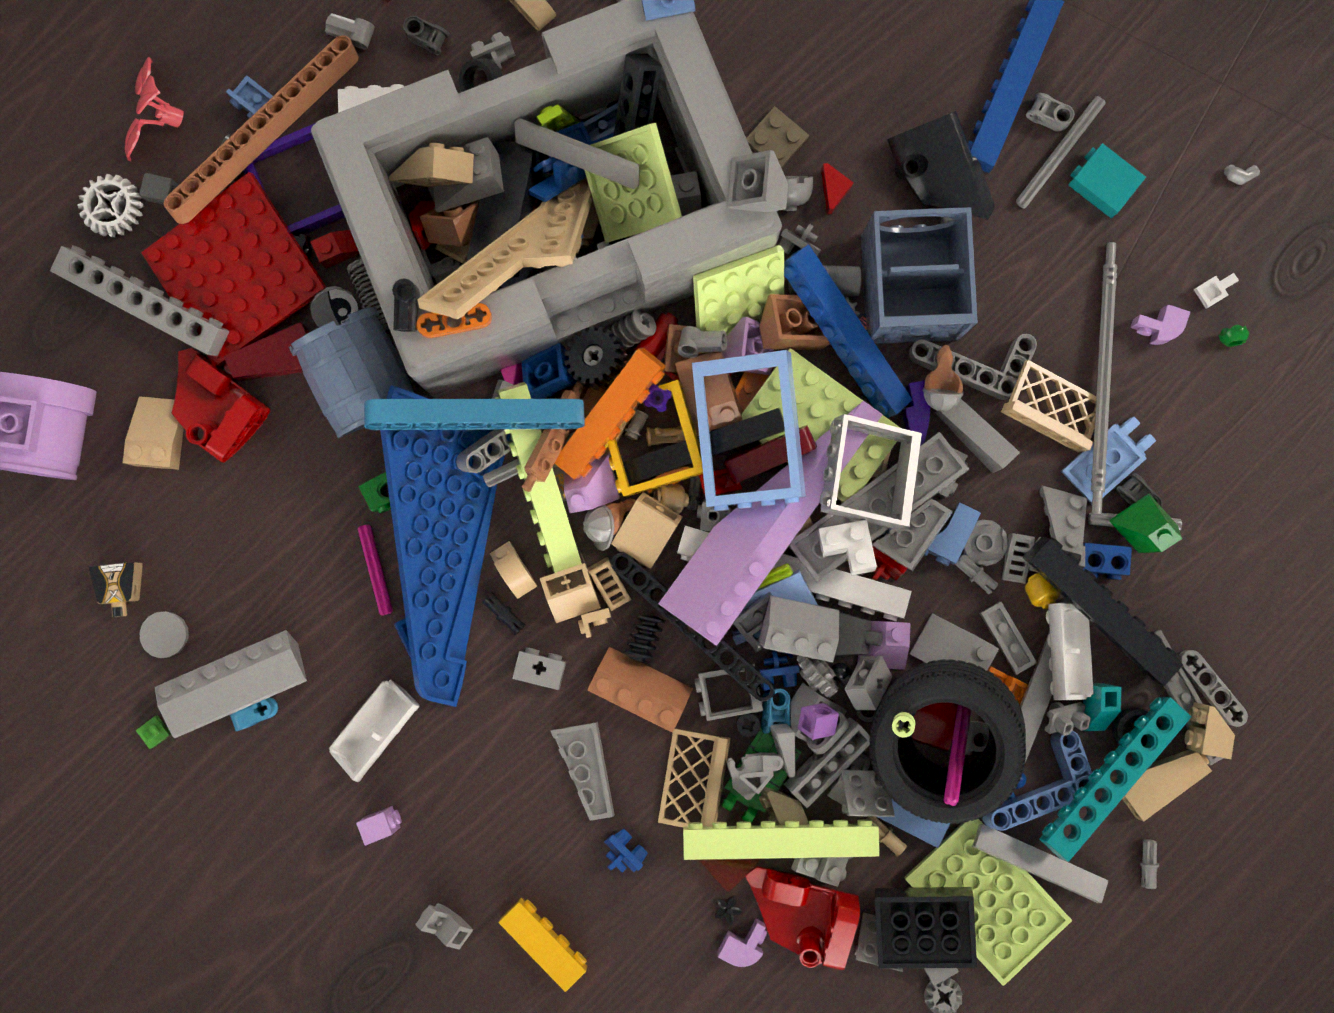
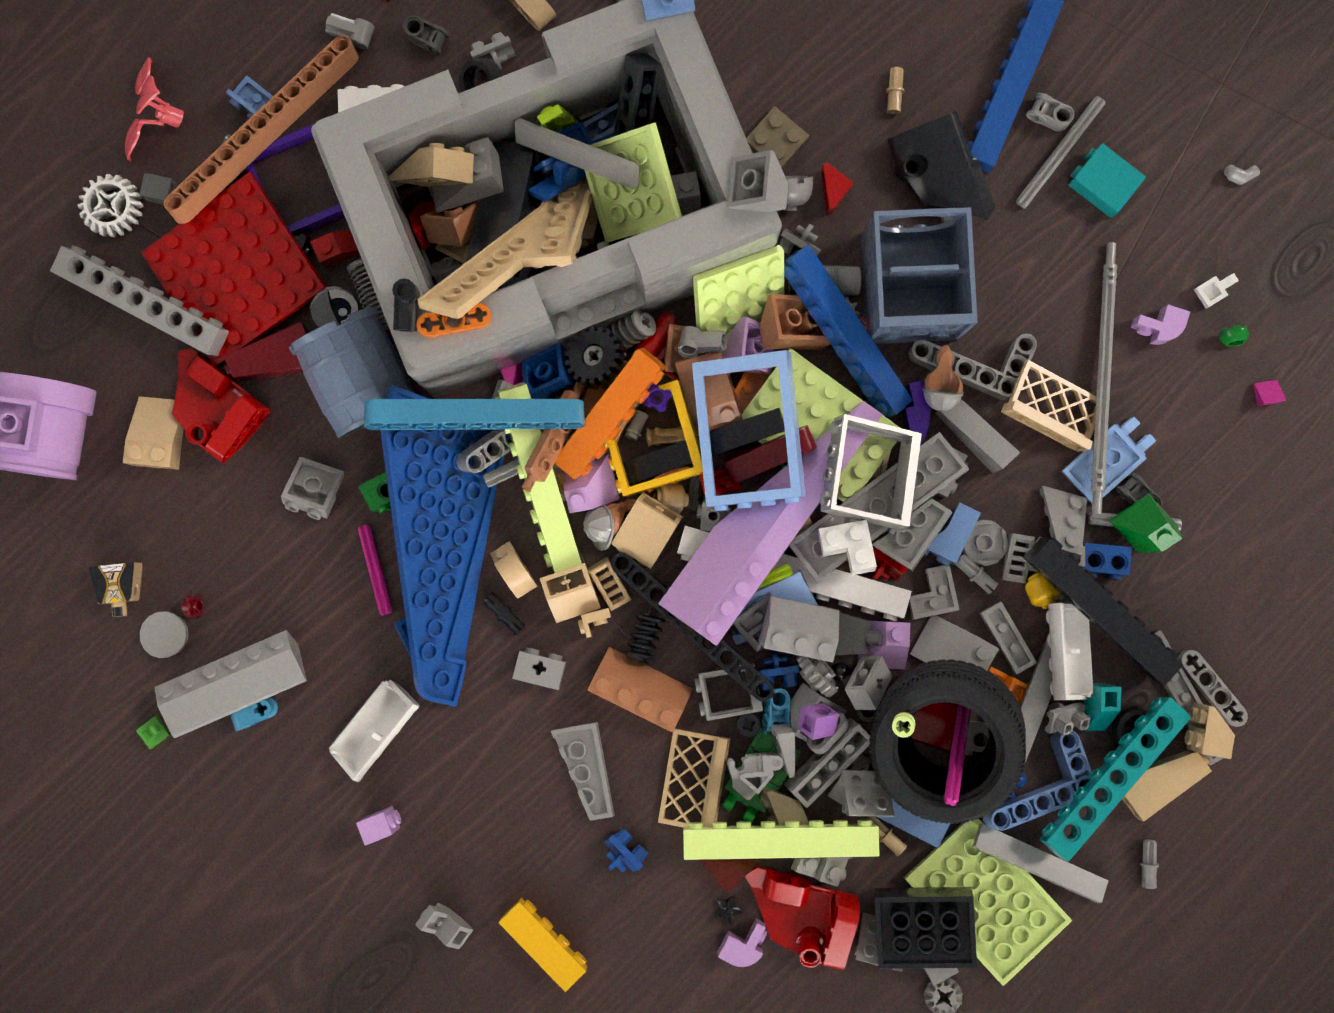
none -> dark red plate [182,595,204,618]
none -> light grey plate [281,457,344,520]
none -> tan axle [886,67,905,115]
none -> light grey plate [909,565,960,620]
none -> dark pink slope [1253,380,1286,406]

